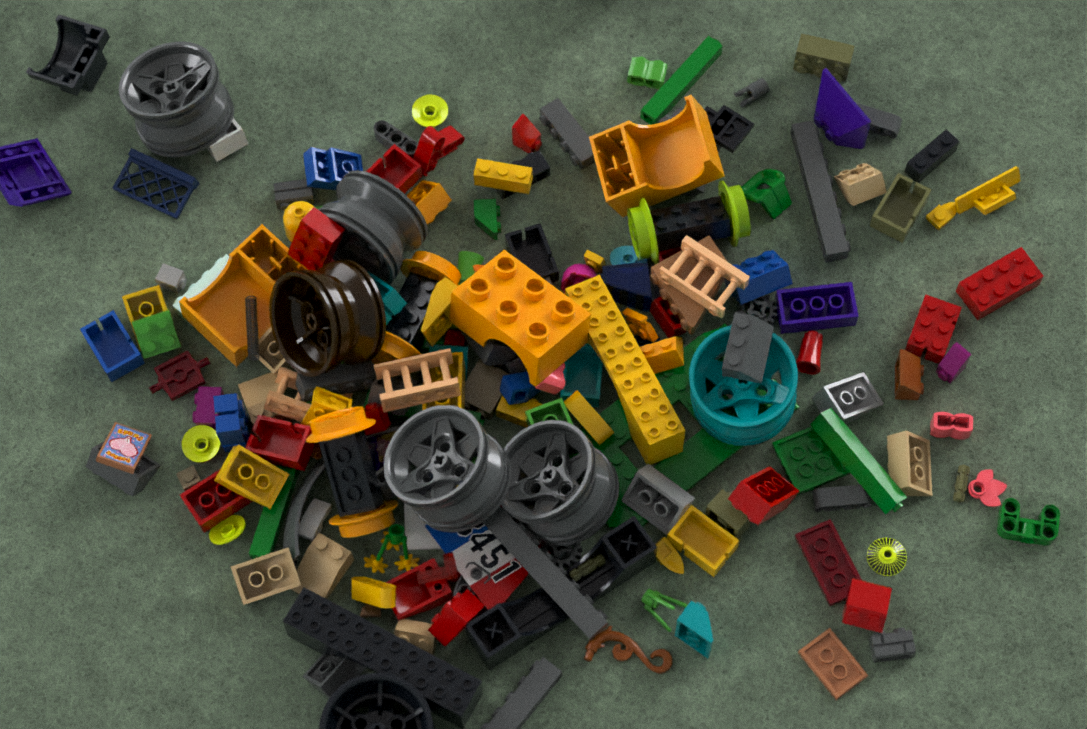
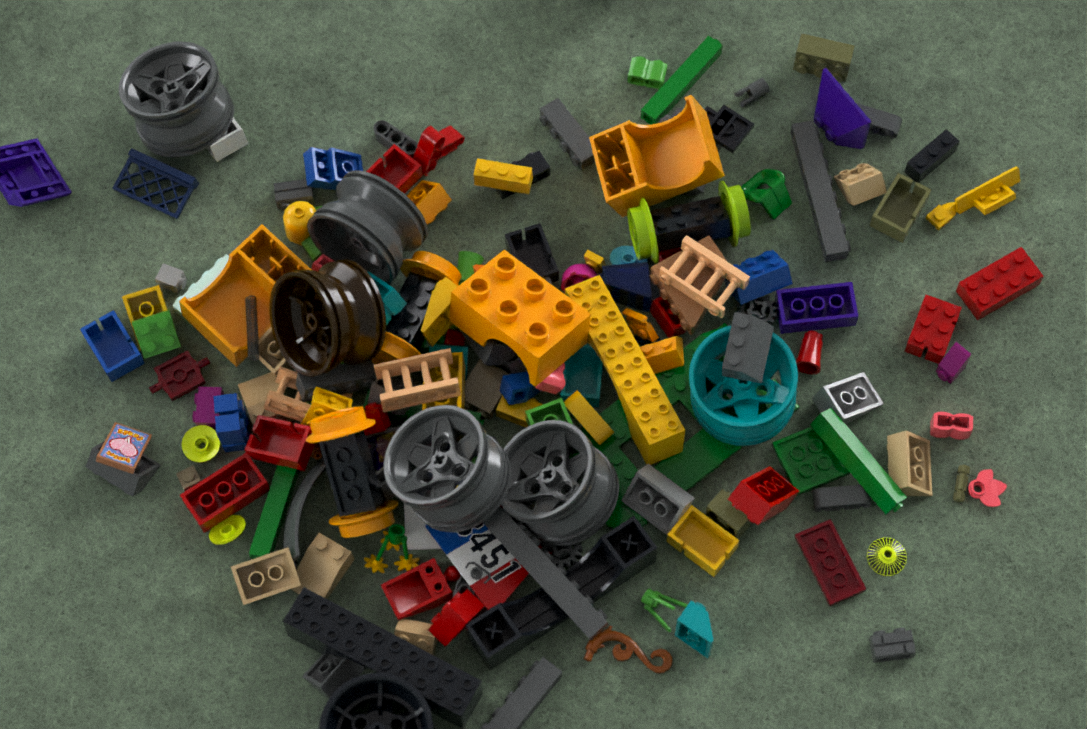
black piece [26,15,110,96] -> none
yellow slope [214,445,289,509] -> none
red brick [287,207,345,271] -> none
white slope [298,498,332,541] -> none
yellow beam [351,576,396,608] -> none
medium nougat tile [360,604,381,617] -> none
neon yellow dish [412,94,448,127] -> none
clear red piece [416,552,459,584] -> none
green slope [474,199,501,240] -> none
red slope [512,114,542,154] -> none
olive axle [569,554,606,582] -> none
yellow plate [655,537,684,574] -> none
nougat tile [798,628,868,700] -> none
red slope [842,578,892,633] -> none
dark orange slope [895,349,924,400] -> none
green beam [997,498,1060,546] -> none

